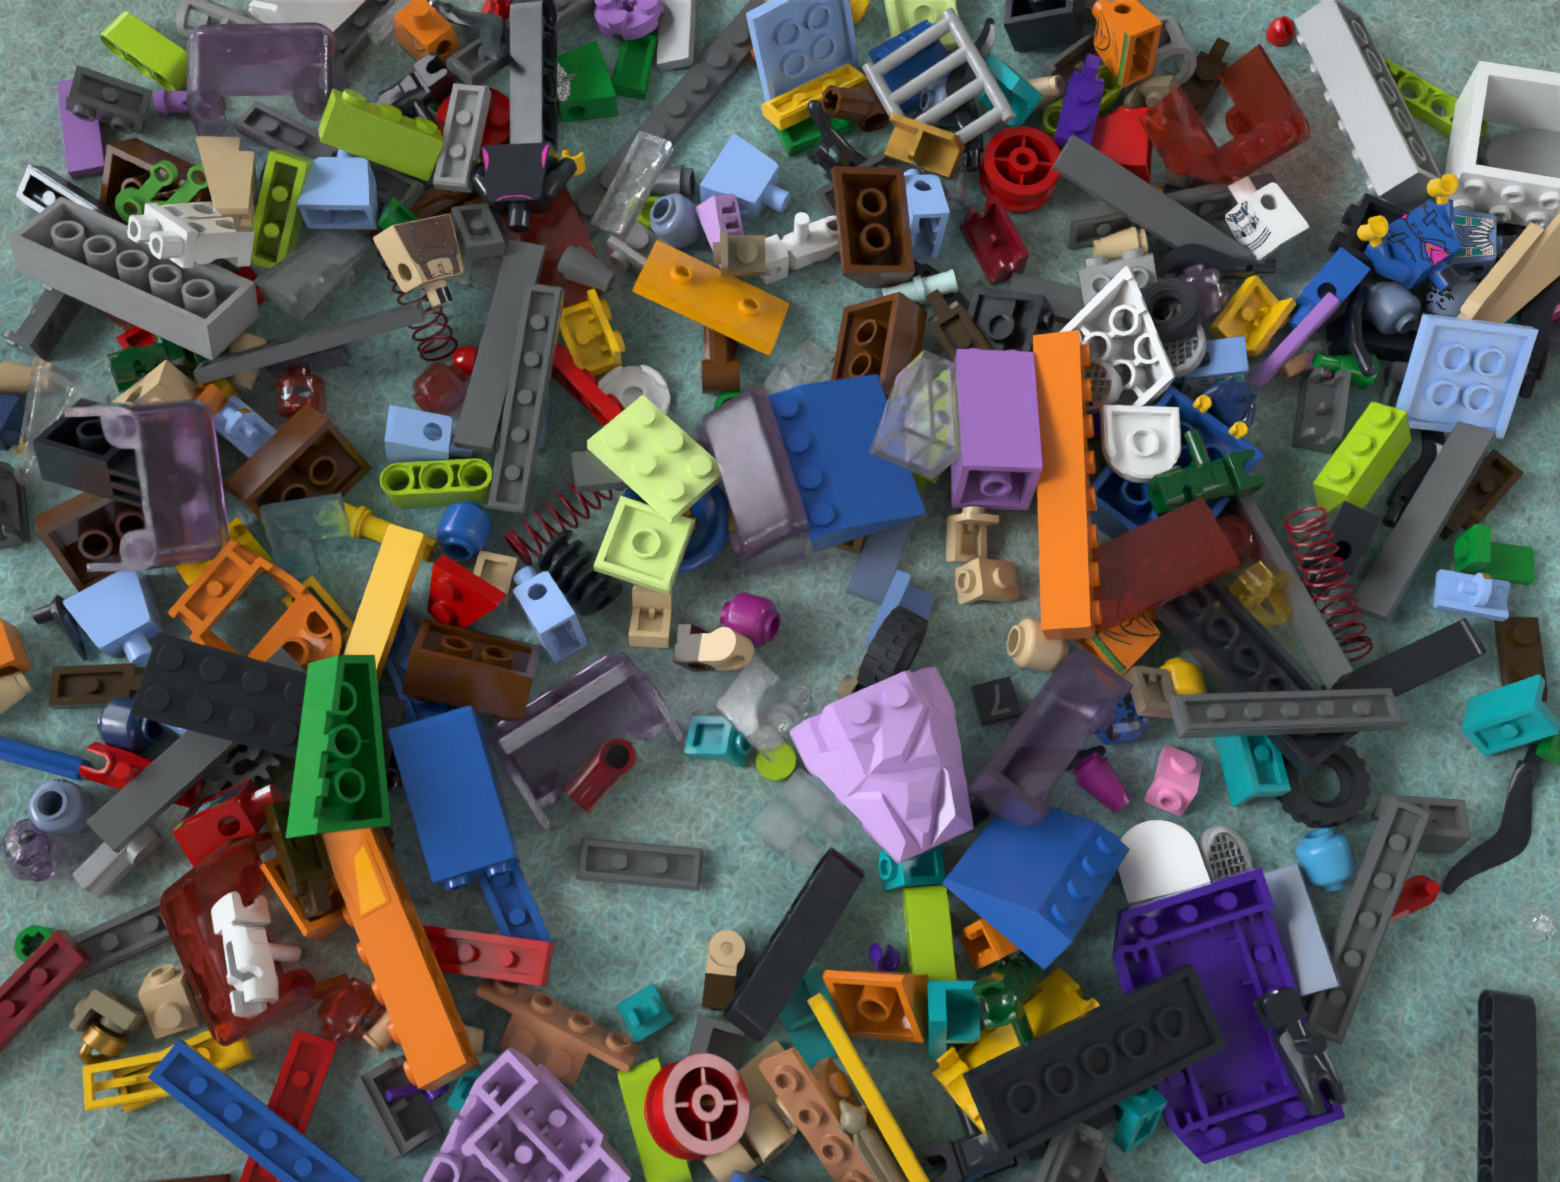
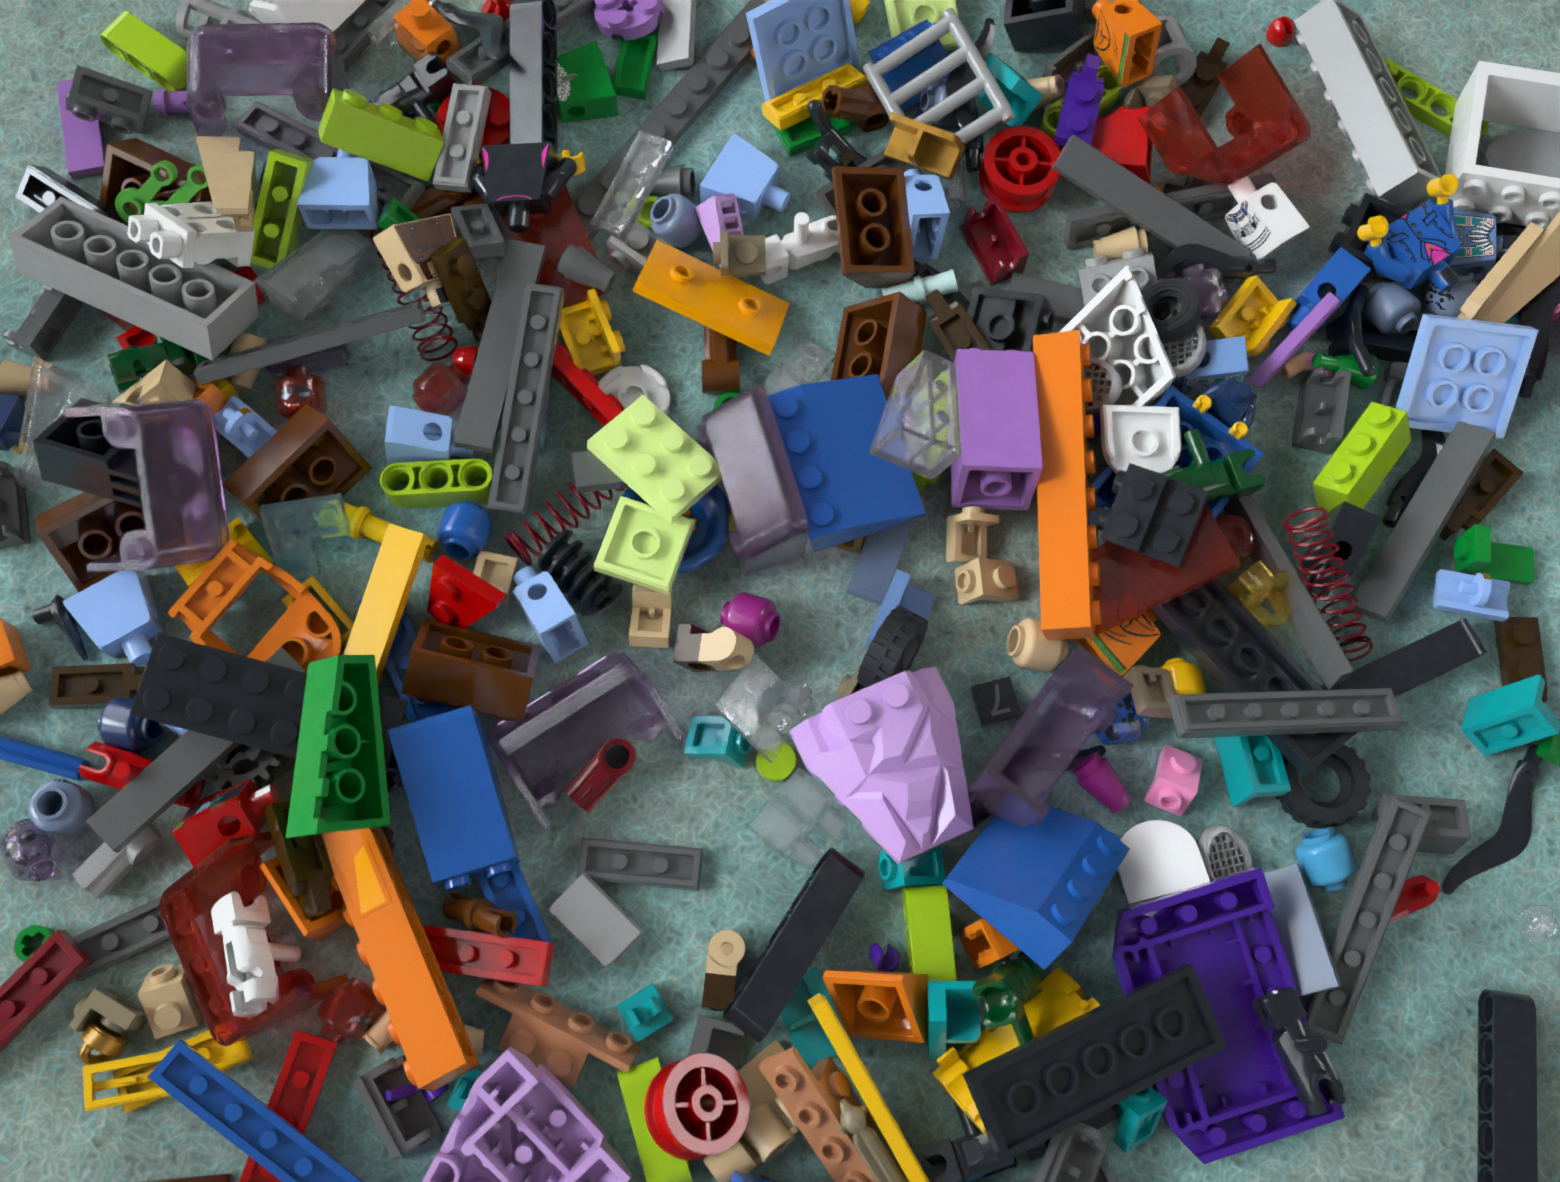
none -> dark brown hinge [430,238,492,341]
none -> reddish brown pin [442,893,517,938]
none -> light grey slope [549,873,643,967]
none -> black plate [1097,463,1210,569]

